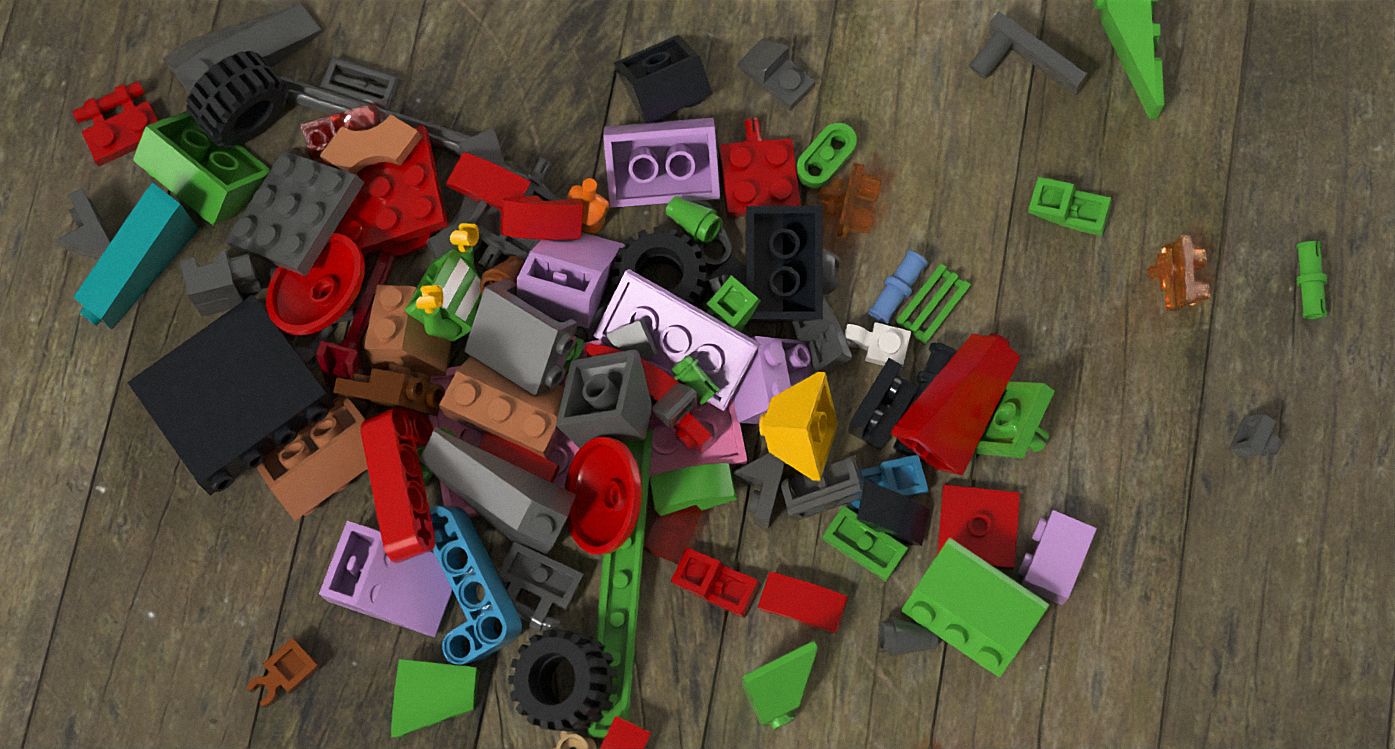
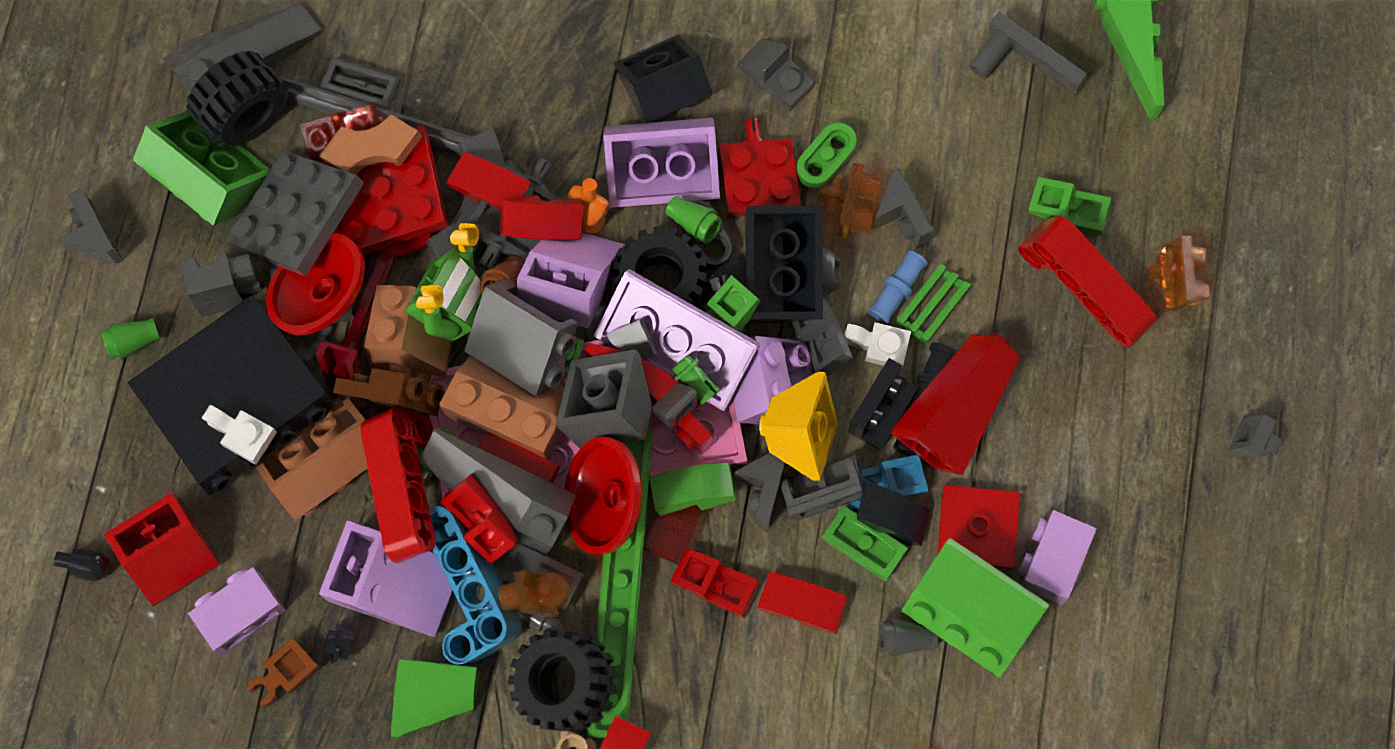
red plate [72,81,158,167] -> none
teal slope [73,183,199,330] -> none
bright green slope [742,641,818,730] -> none
bright green tile [974,381,1055,458] -> none
bright green pin [1296,241,1328,319] -> none
none -> black cylinder [54,548,110,581]
none -> bright green cone [100,318,160,360]
none -> red slope [104,492,221,606]
none -> lavender brick [188,567,286,656]
none -> white plate [202,405,277,465]
none -> black plate [325,623,353,663]
none -> red slope [440,474,518,564]
none -> clear orange hips [498,570,570,618]
none -> dark grey slope [874,168,933,248]
none -> red beam [1017,216,1157,348]

